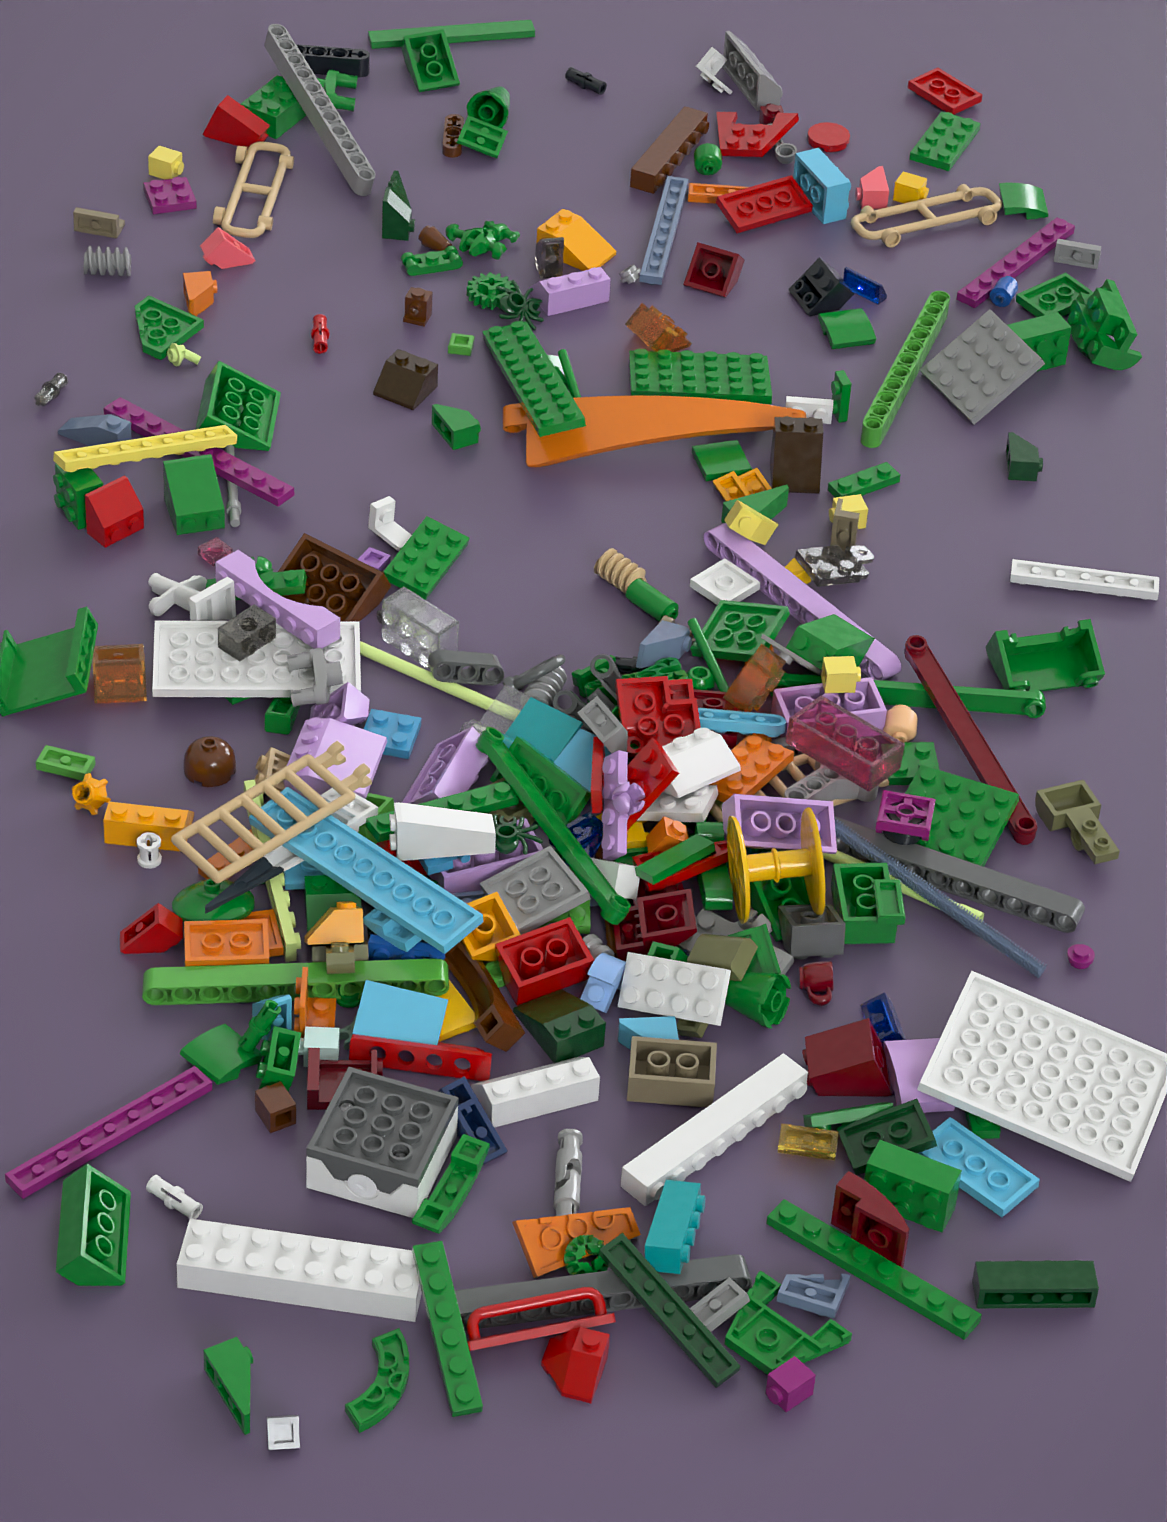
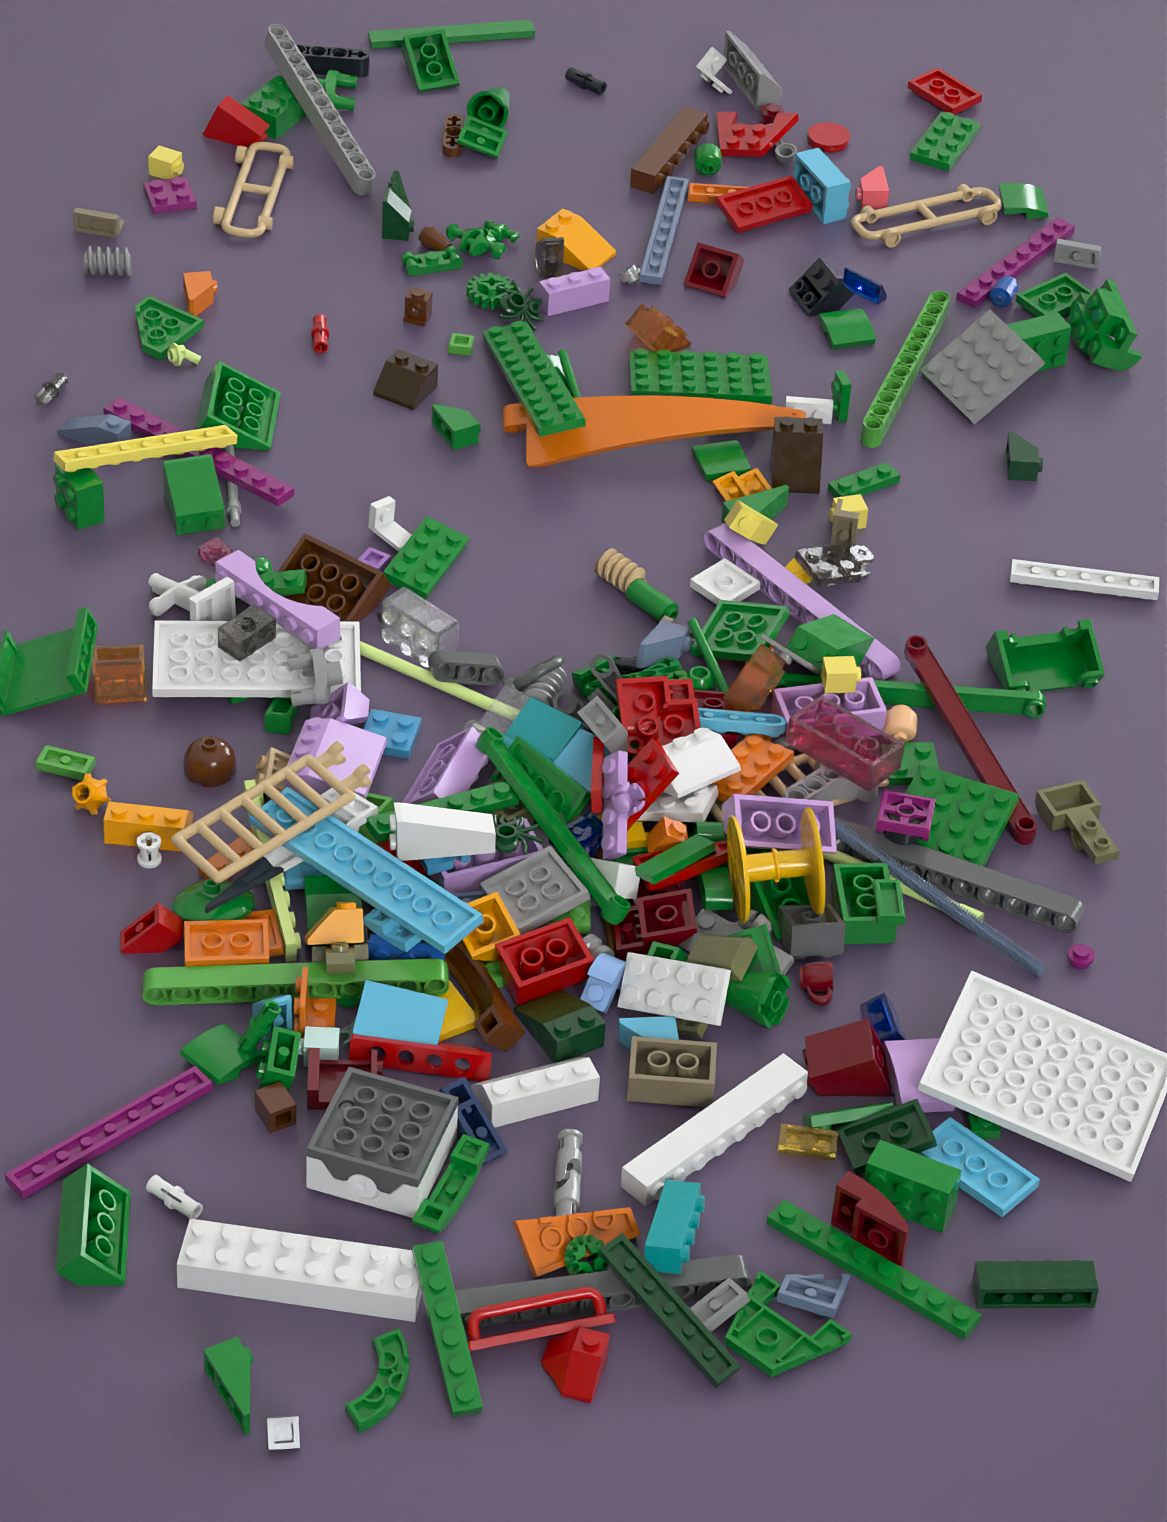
red slope [85,475,144,548] -> none
coral slope [200,227,255,269] -> none
magenta brick [765,1356,816,1412] -> none
yellow brick [893,171,929,203] -> none

